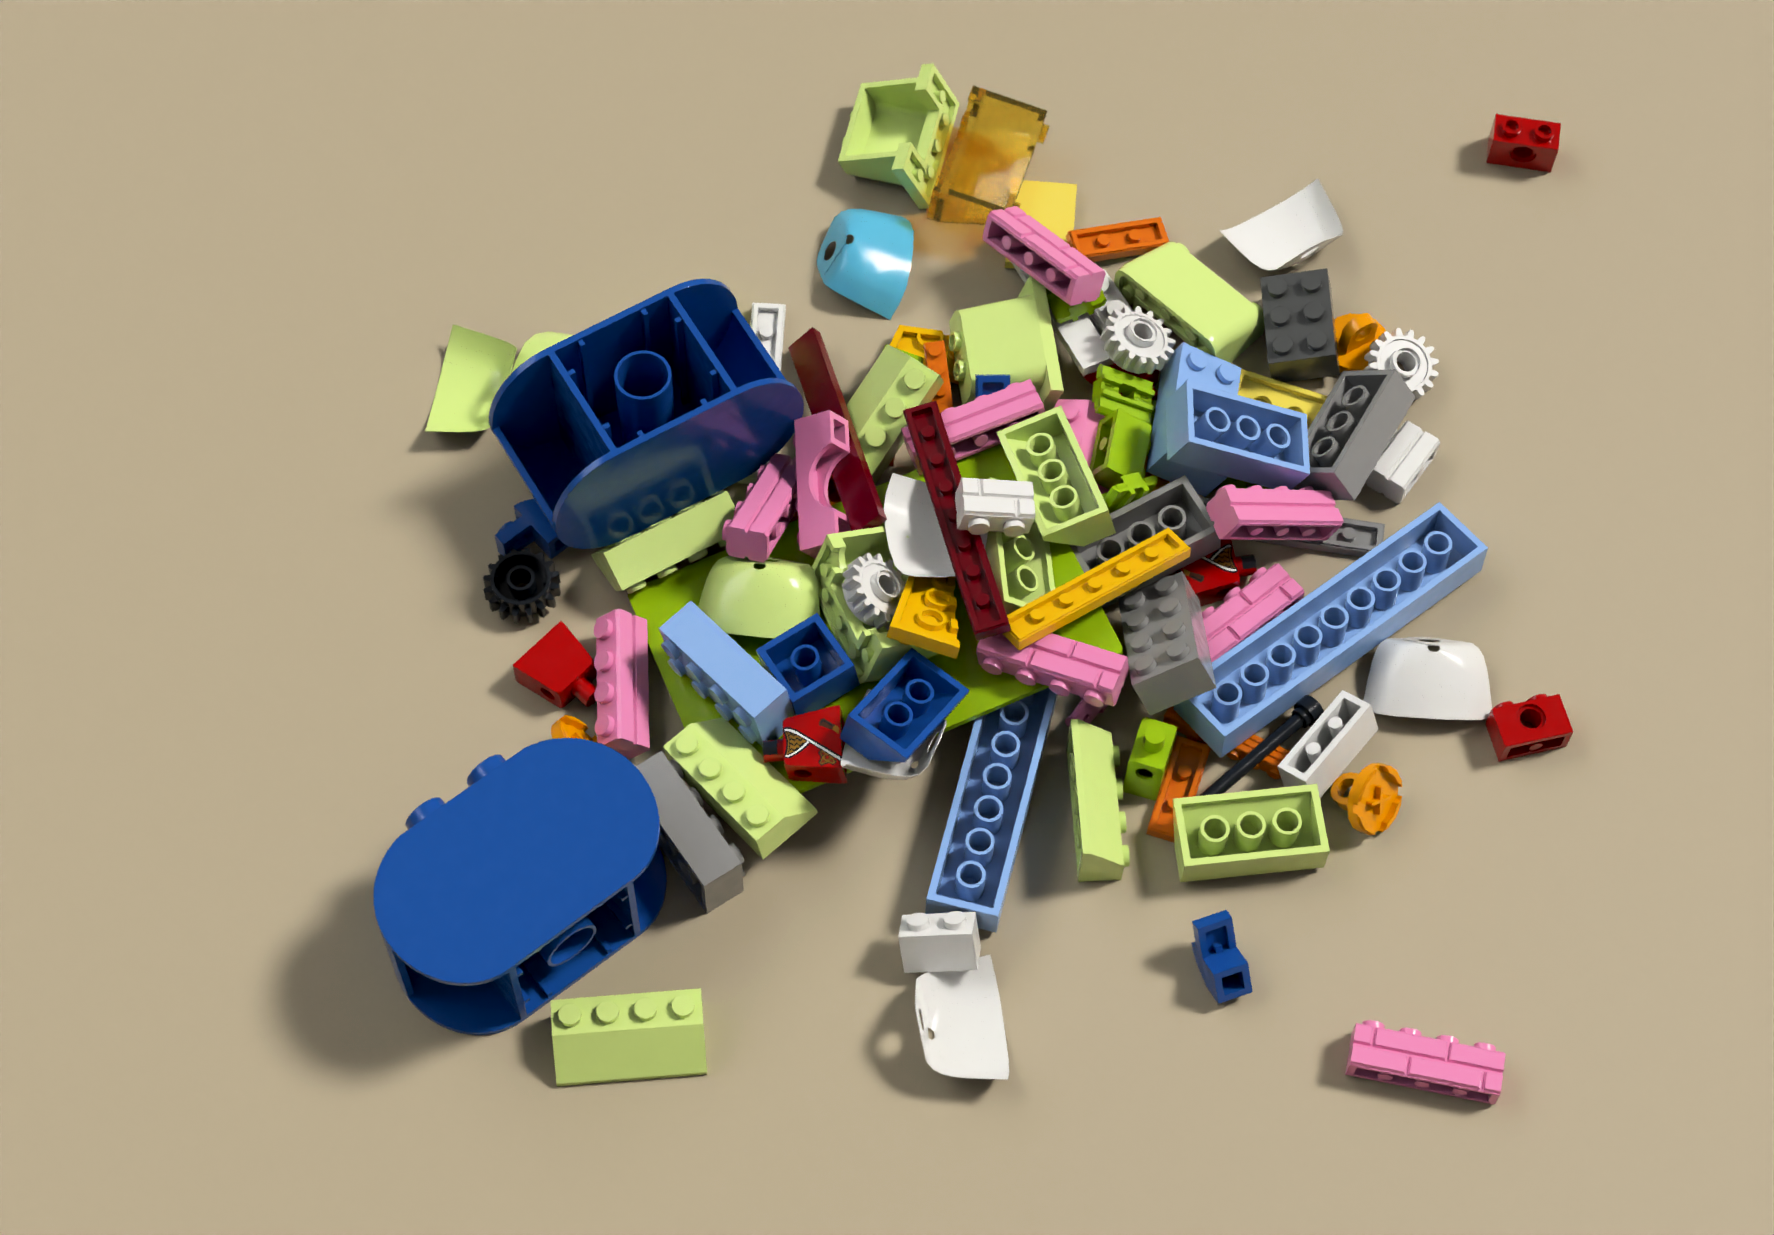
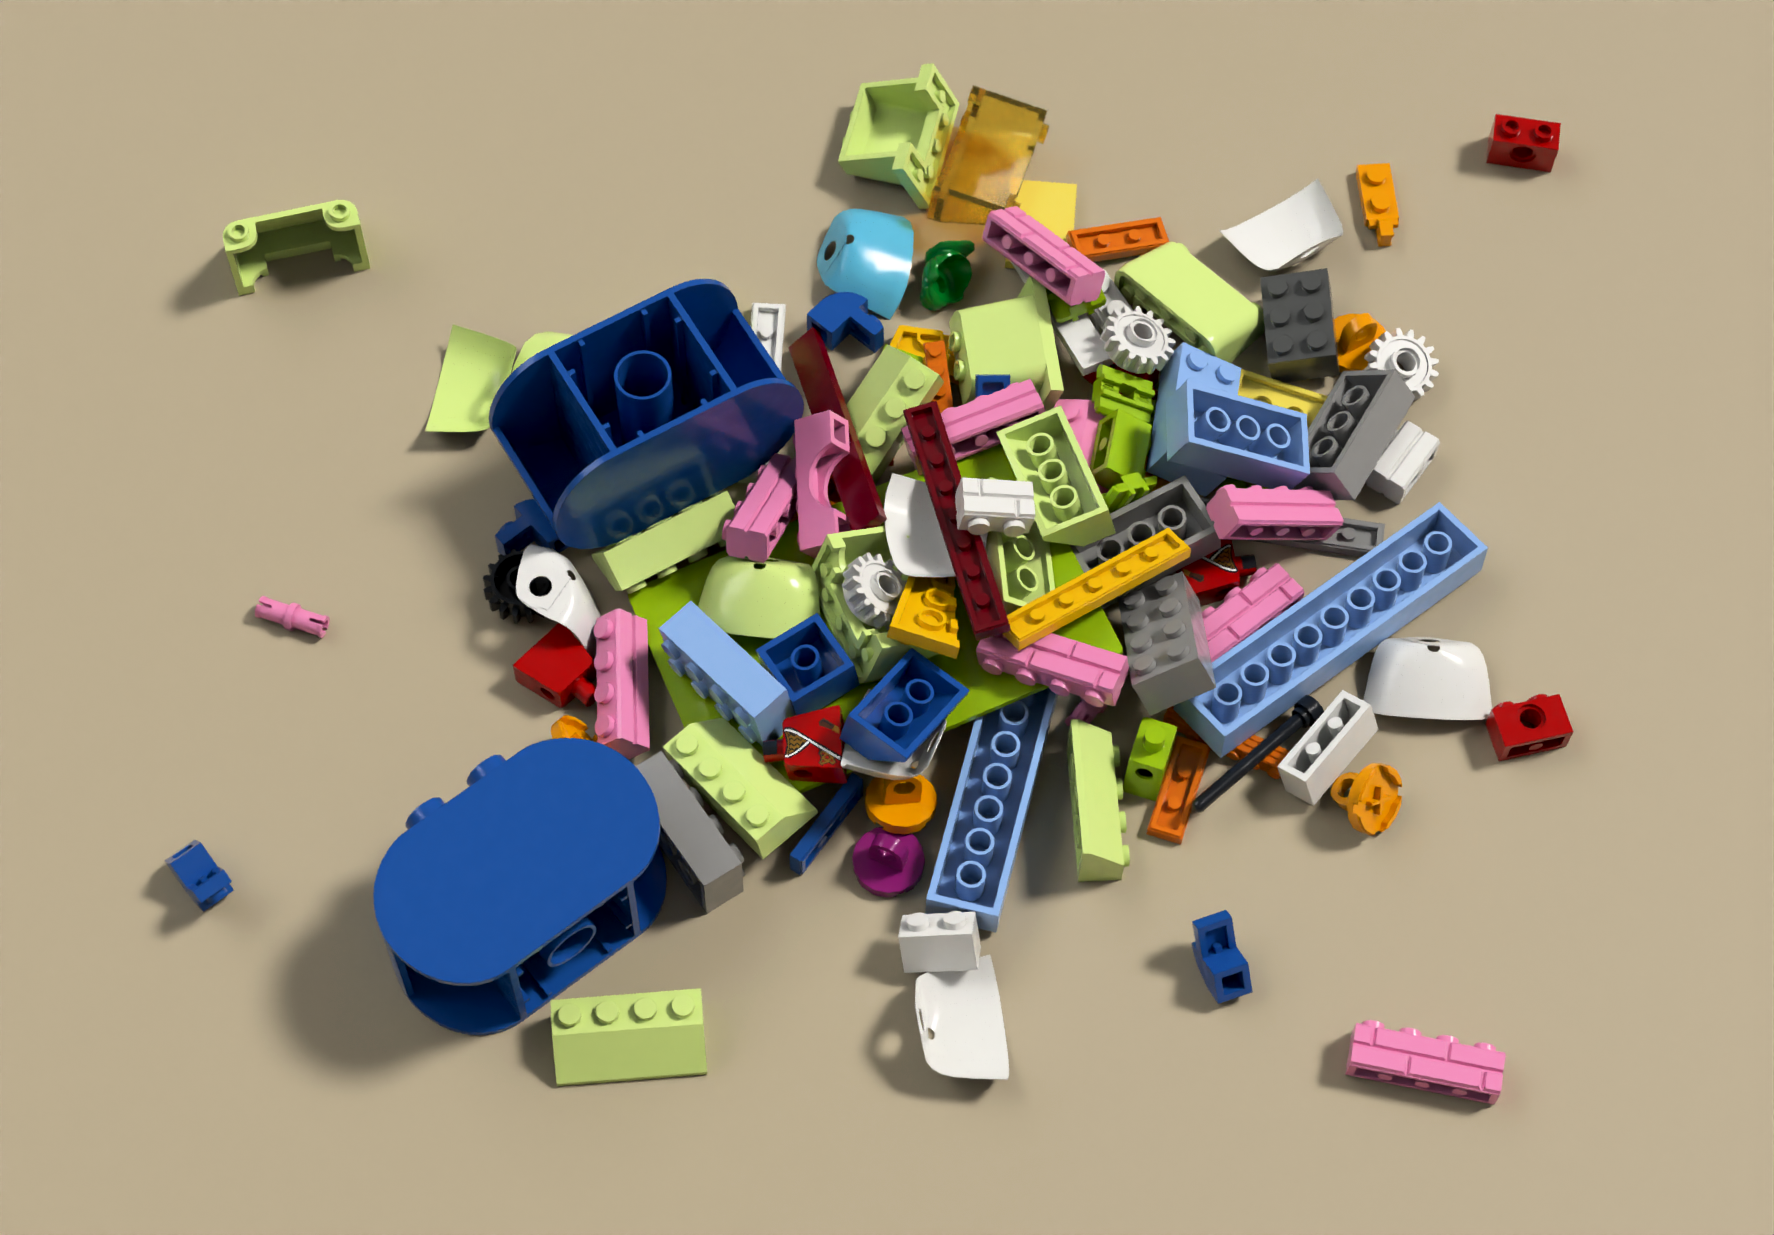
yellowish green slope [1172,784,1330,882] -> none
none -> blue brick [165,840,234,912]
none -> yellowish green windscreen [223,200,371,296]
none -> bright pink pin [255,596,330,638]
none -> white piece [516,544,601,660]
none -> blue tile [789,772,863,875]
none -> blue brick [807,292,884,353]
none -> magenta tile [852,827,925,898]
none -> light orange tile [865,766,937,834]
none -> green hair [920,240,975,311]
none -> light orange hinge [1356,163,1399,247]

